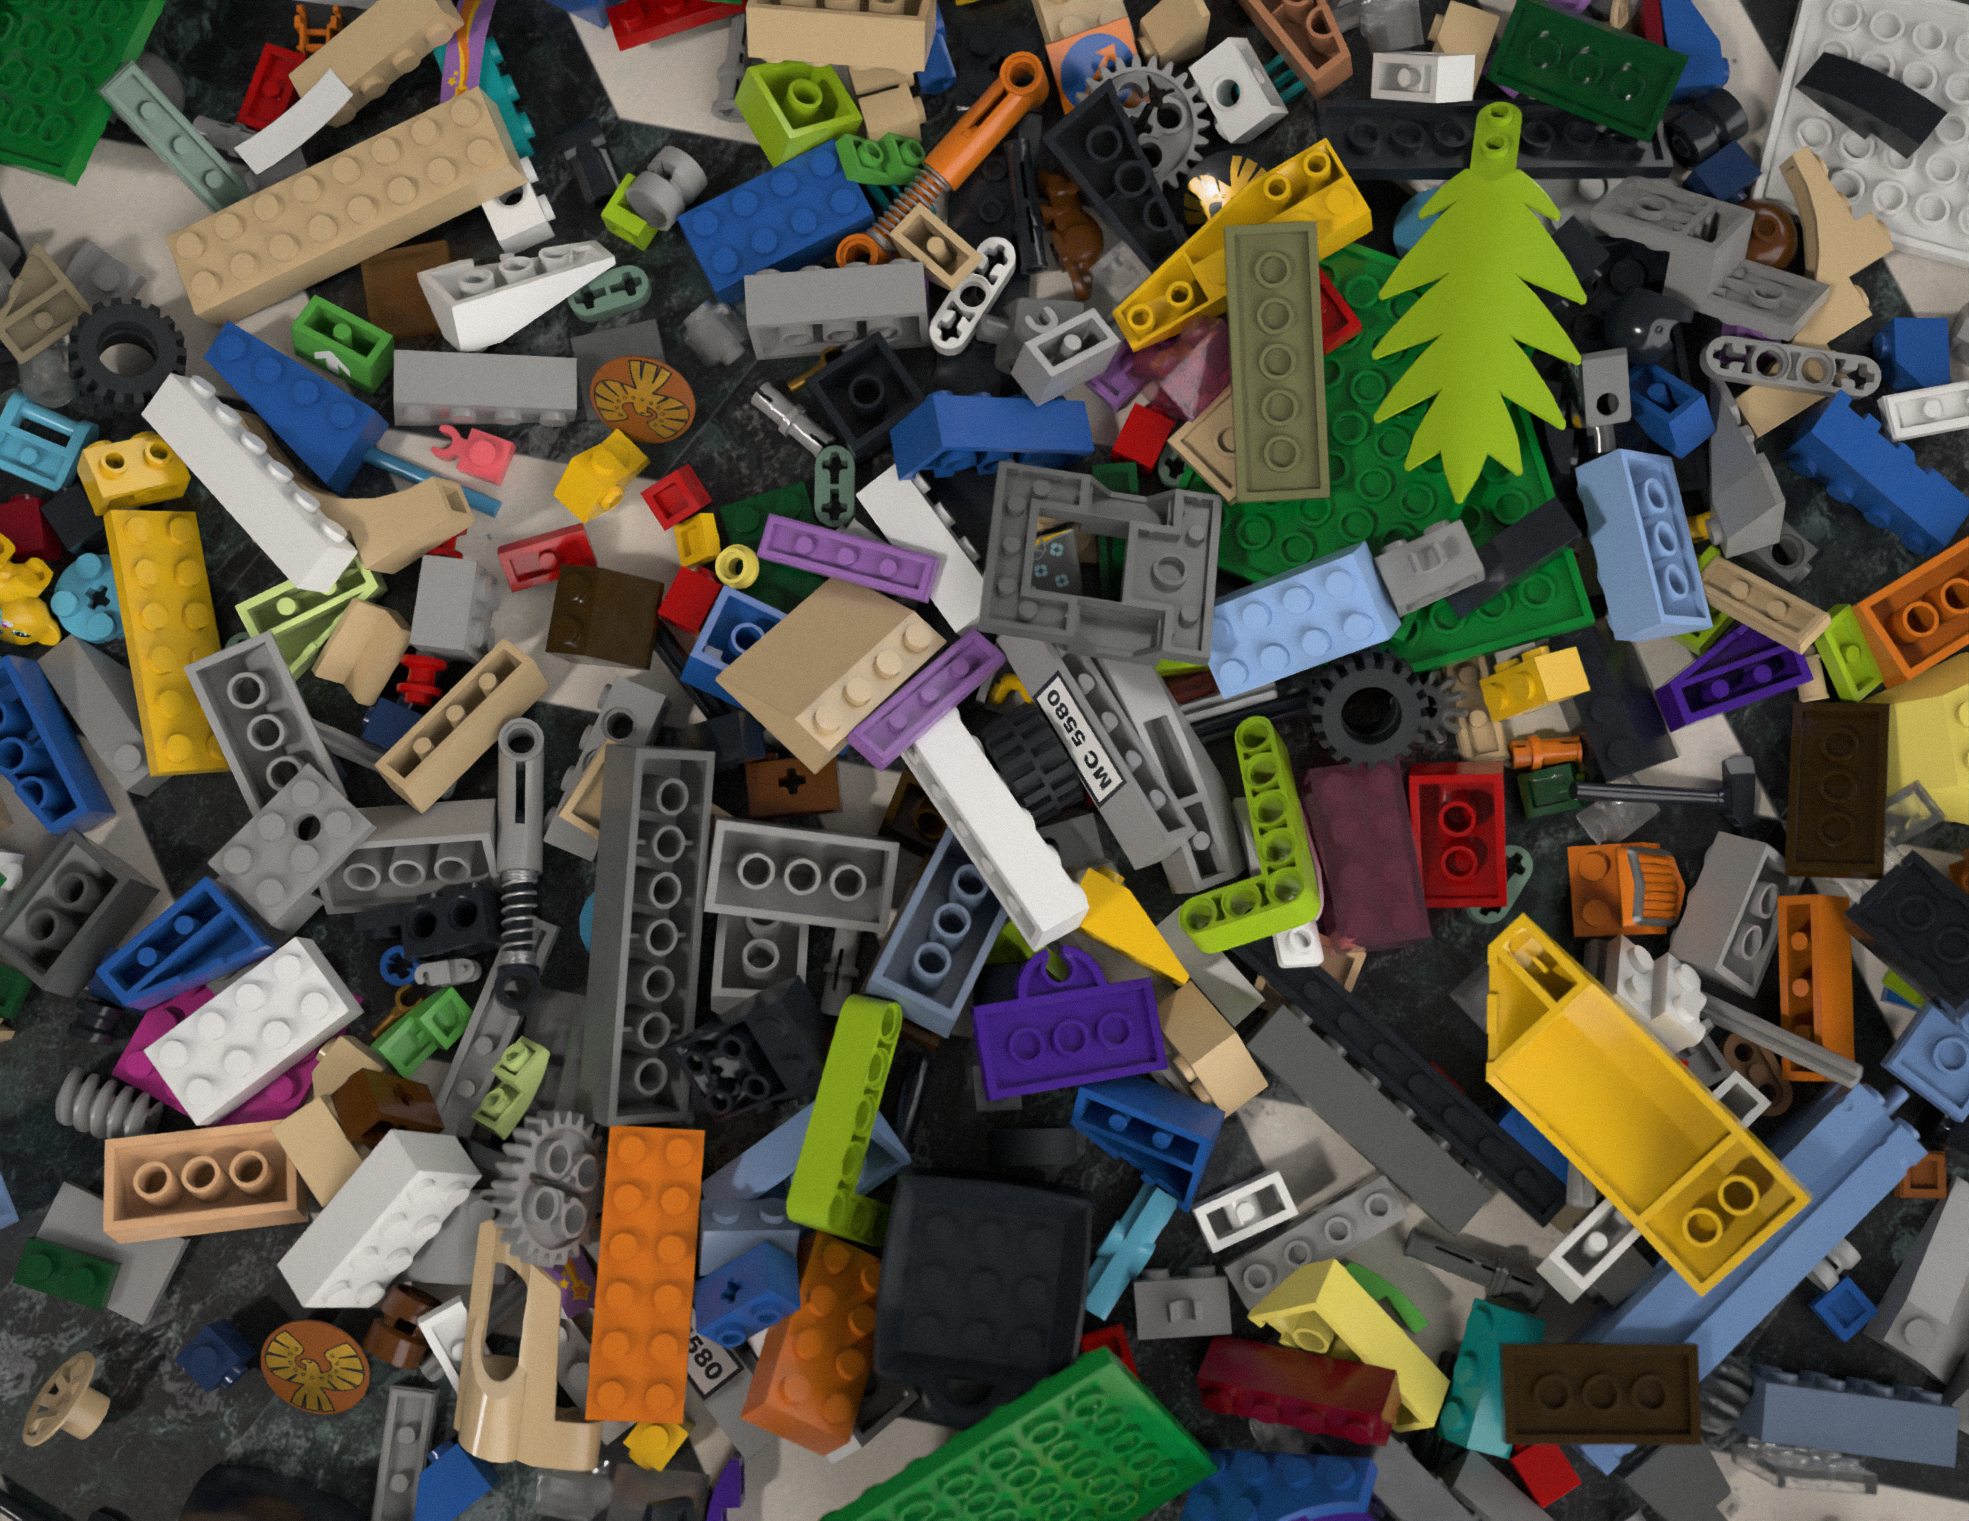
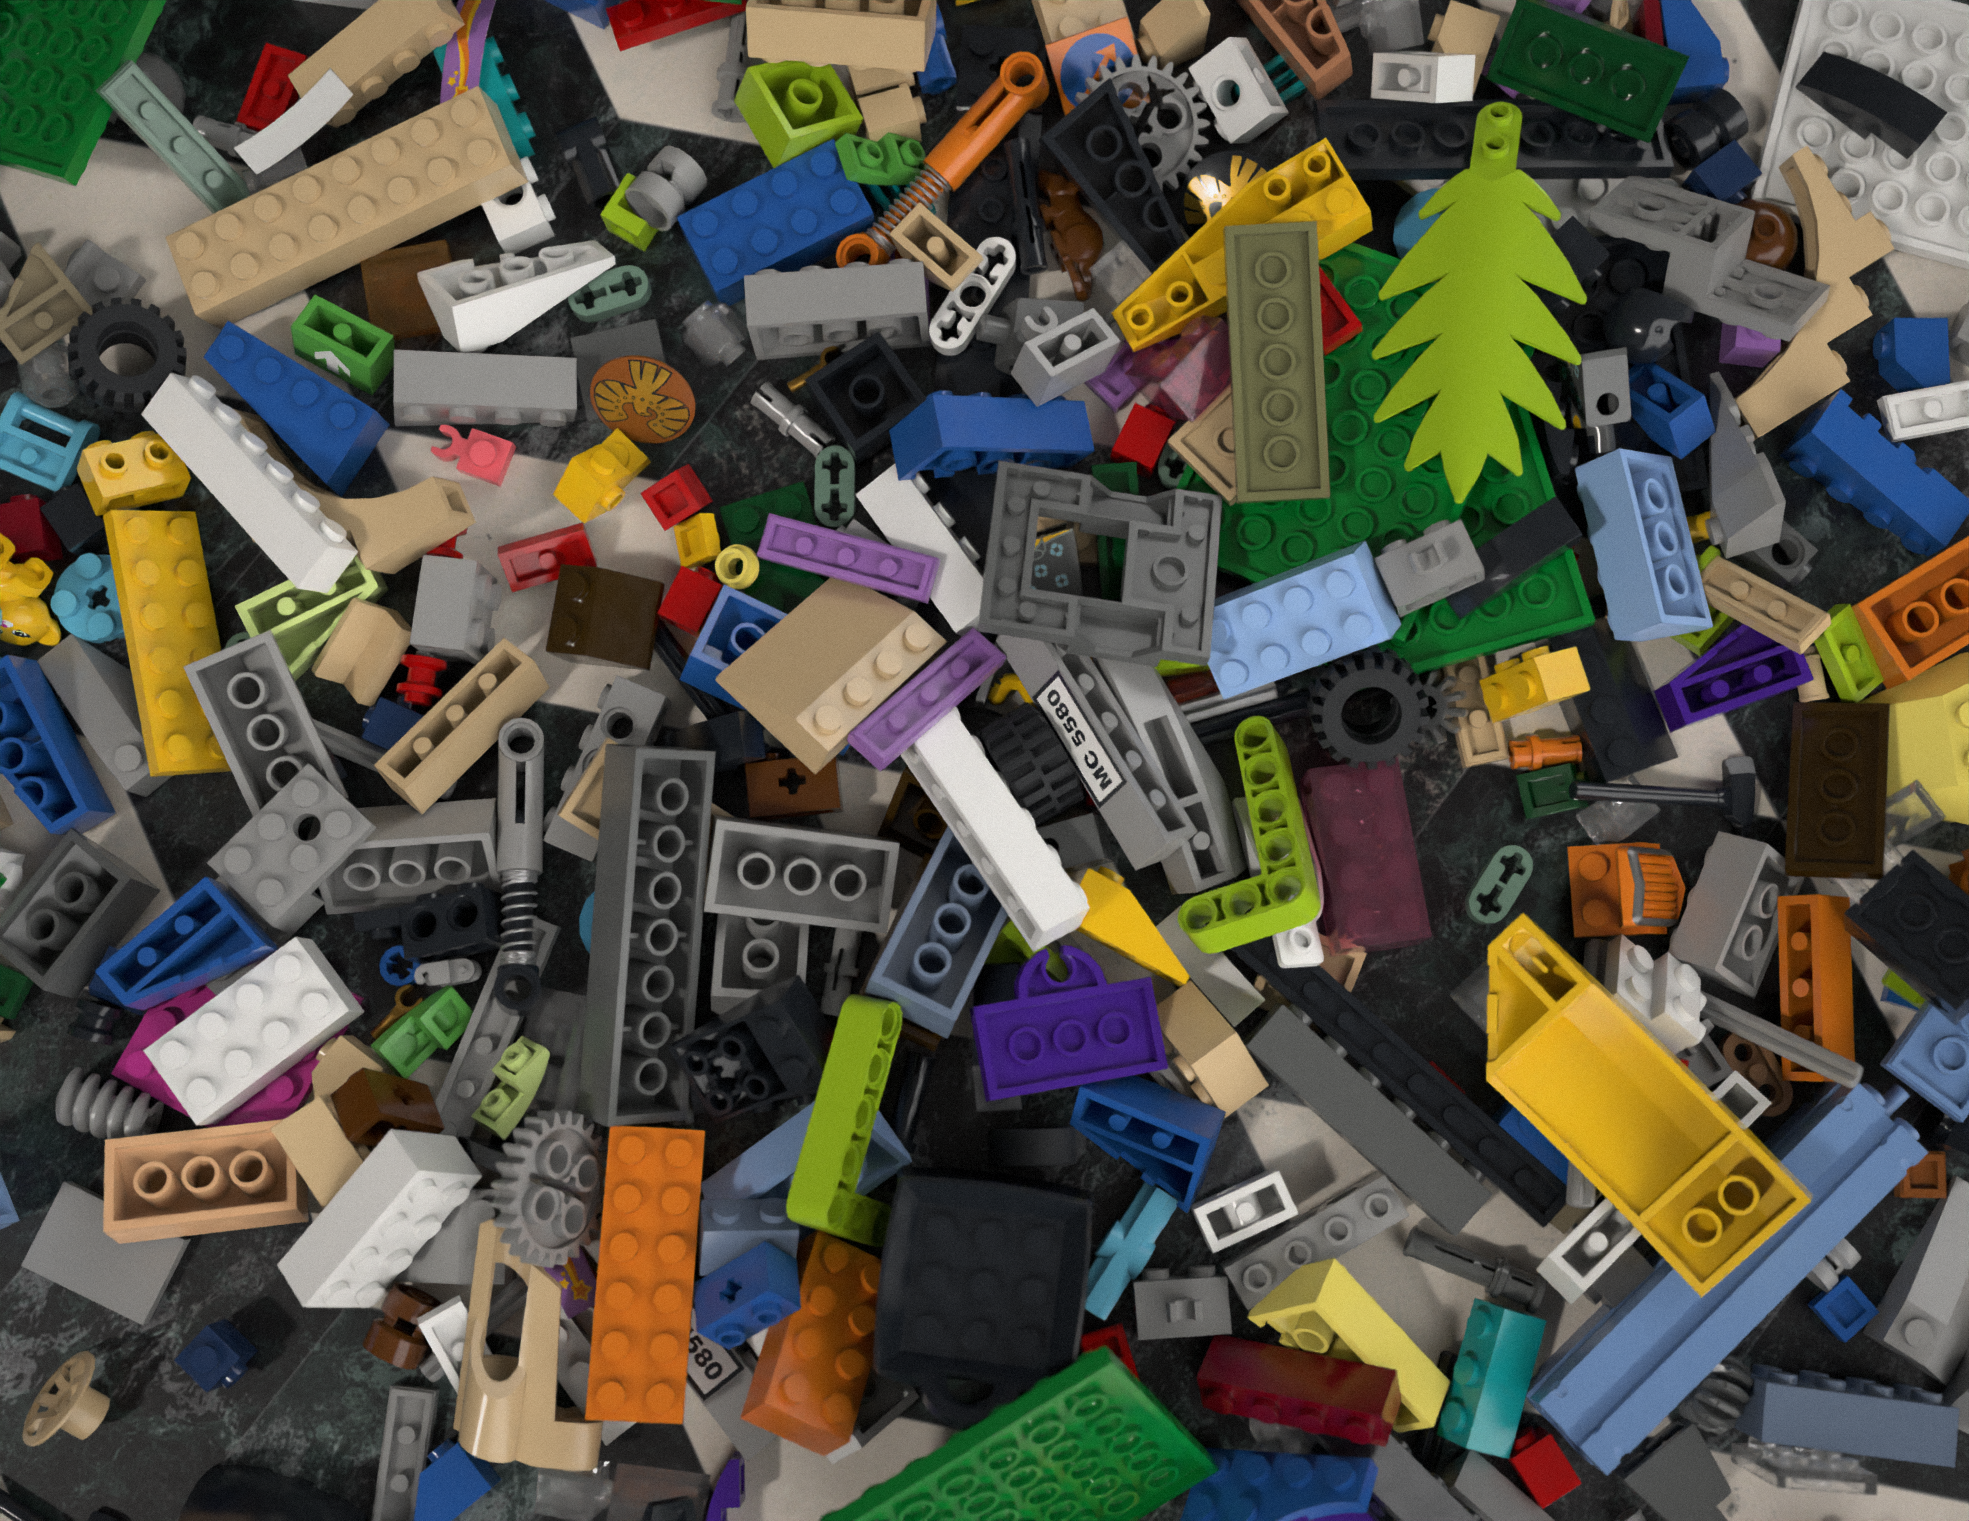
dark green plate [12,1236,122,1310] -> none
shield [261,1320,370,1414] -> none
orange piece [294,5,343,57] -> none
dark azure bar [363,447,502,518] -> none
yellow brick [623,1415,697,1472] -> none
bright green slope [1339,1258,1429,1335] -> none
red slope [1409,761,1507,908] -> none
dark brown plate [1499,1342,1702,1445] -> none
light grey beam [1699,336,1881,400] -> none

